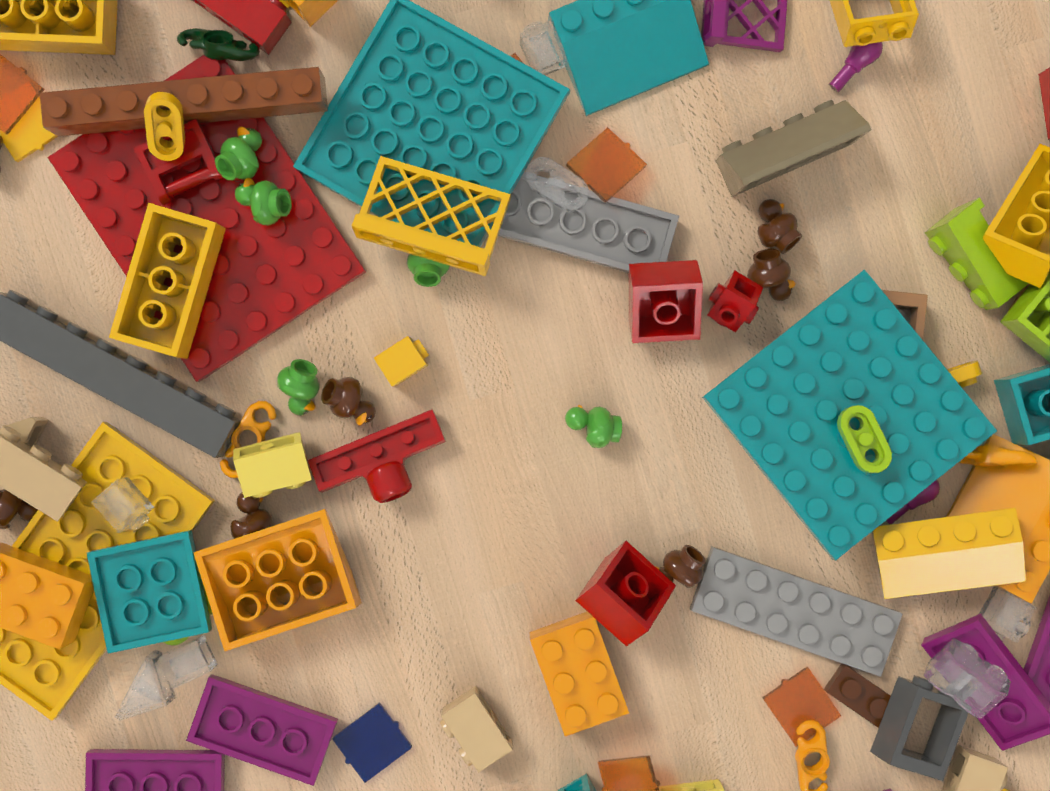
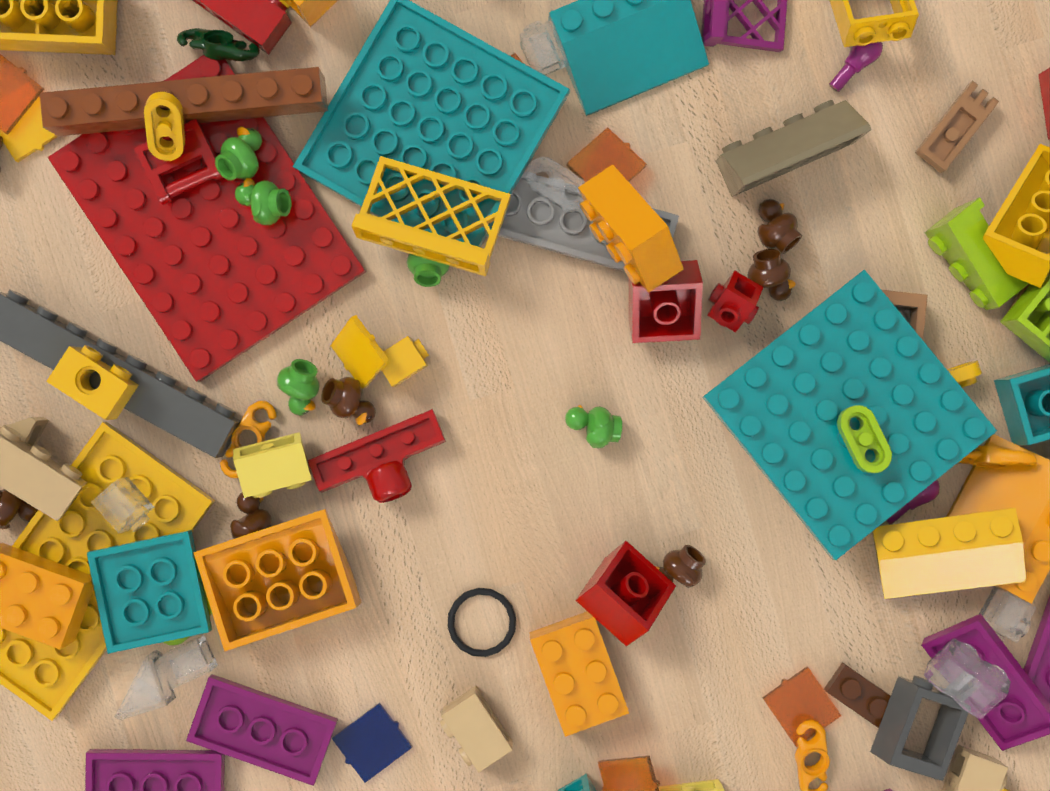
yellow brick [109,203,226,359] -> none
light grey plate [690,546,903,677] -> none
none -> yellow brick [46,345,139,420]
none -> yellow piece [330,315,389,389]
none -> black piece [447,588,516,657]
none -> light orange brick [578,165,684,293]
none -> medium nougat hinge [915,80,999,173]

